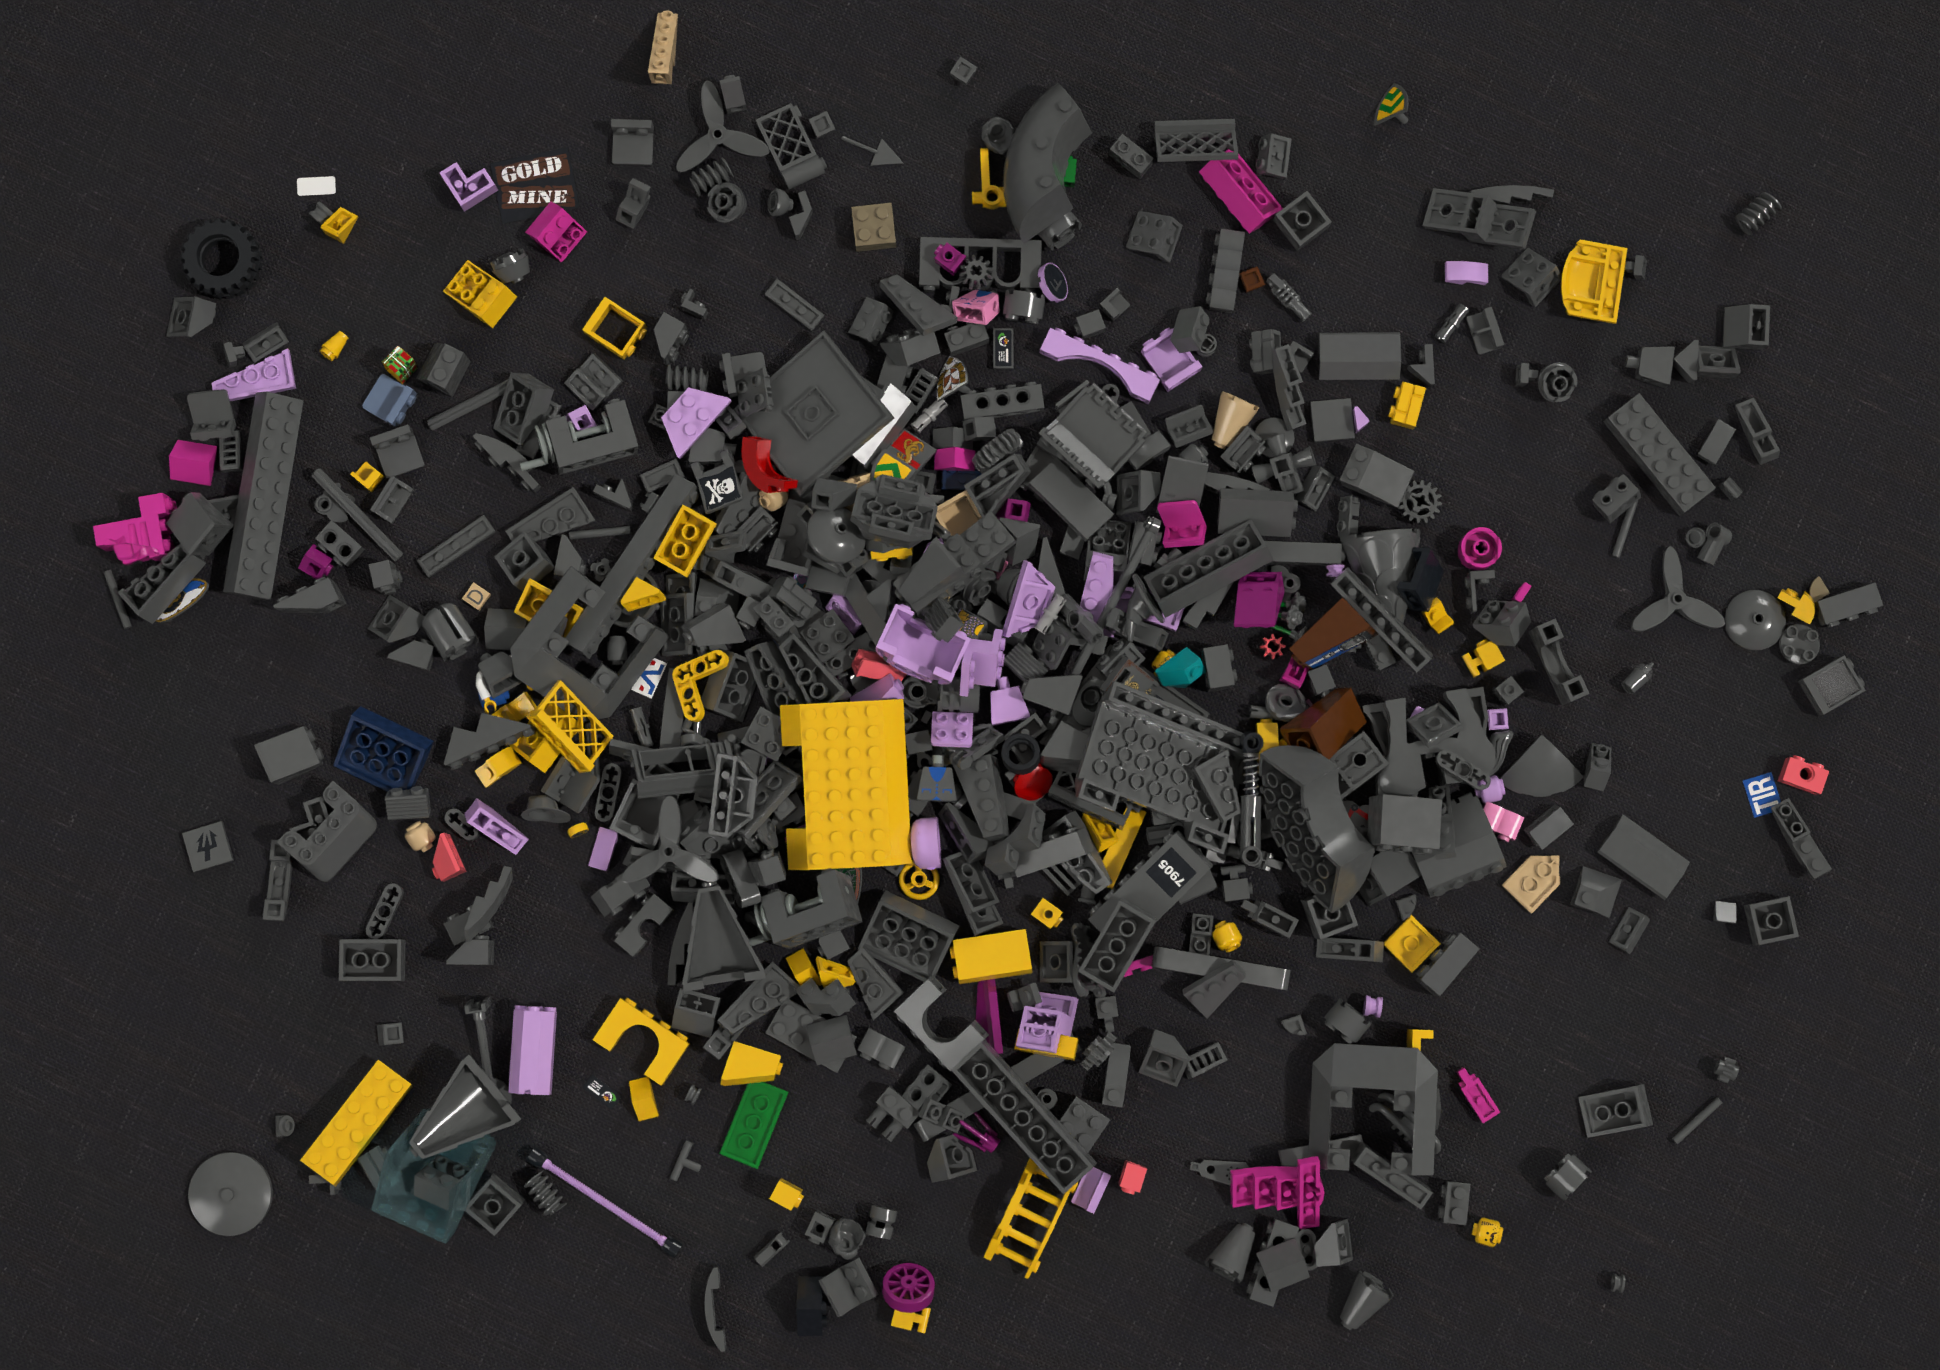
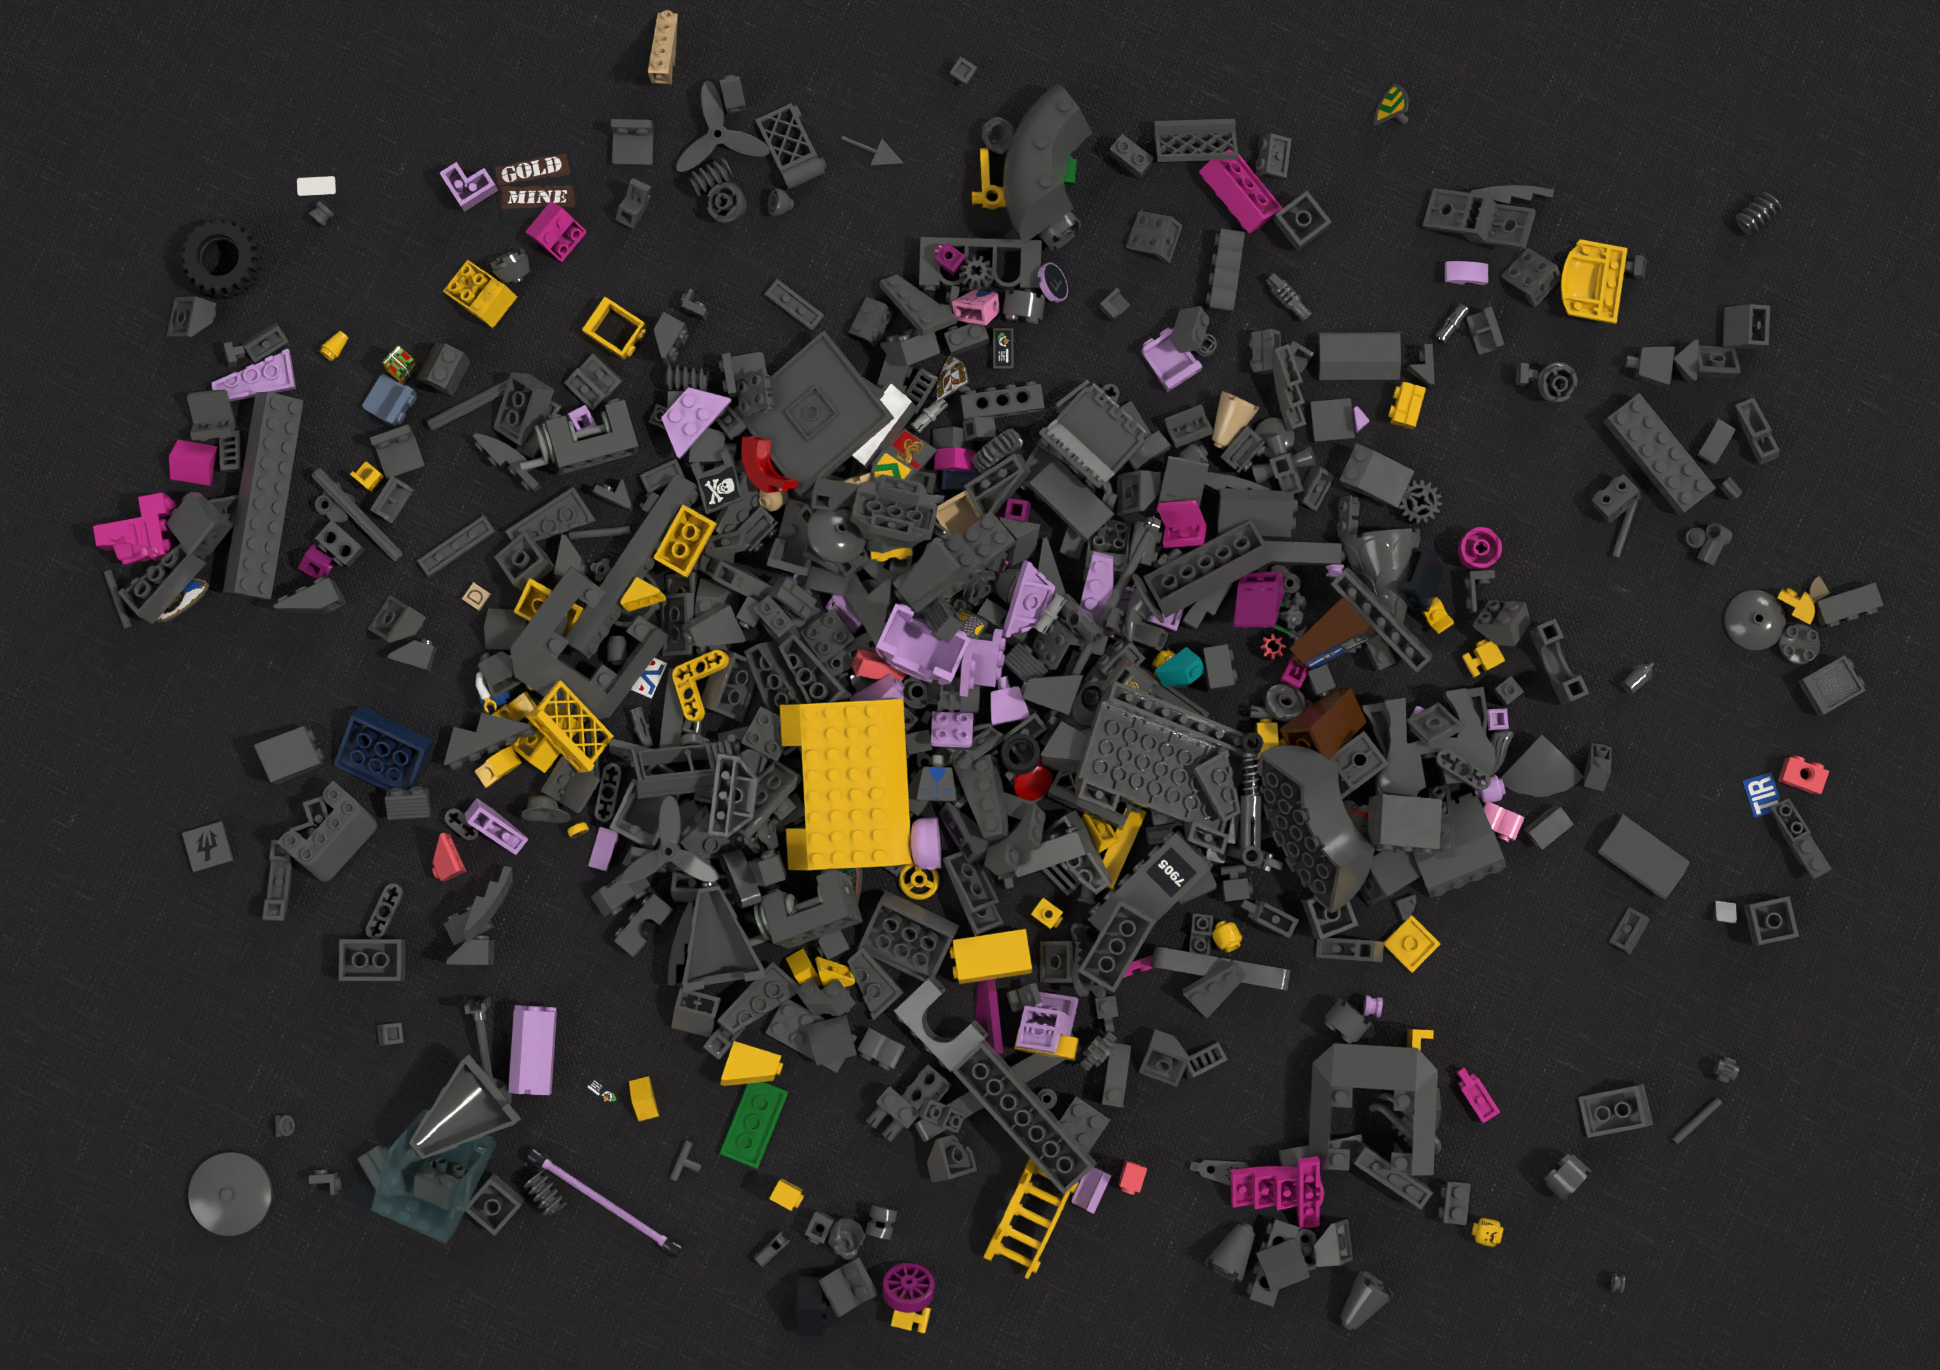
yellow brick [300,1060,413,1187] -> none
yellow slope [321,207,358,244] -> none
dark grey brick [369,560,403,595] -> none
tan head [405,821,436,852] -> none
dark grey cylinder [422,603,479,662] -> none
yellow arch [593,997,690,1085] -> none
dark grey bush [684,1084,702,1105] -> none
dark grey slope [704,1266,727,1352] -> none
dark grey slope [789,191,813,240] -> none
dark grey plate [809,111,835,139] -> none
dark tan brick [851,203,896,252] -> none
magenta plant [952,1112,1001,1153] -> none
lavender arch [1040,328,1160,405] -> none
dark grey brick [1073,309,1106,340] -> none
reddish brown tile [1239,266,1265,293] -> none
dark grey tile [1281,1015,1307,1035] -> none
dark grey brick [1415,933,1480,996] -> none
tan tile [1502,856,1560,914] -> none
dark pink tile [1512,582,1532,602] -> none
dark grey slope [1570,866,1622,918] -> none
dark grey piece [1631,546,1725,632] -> none

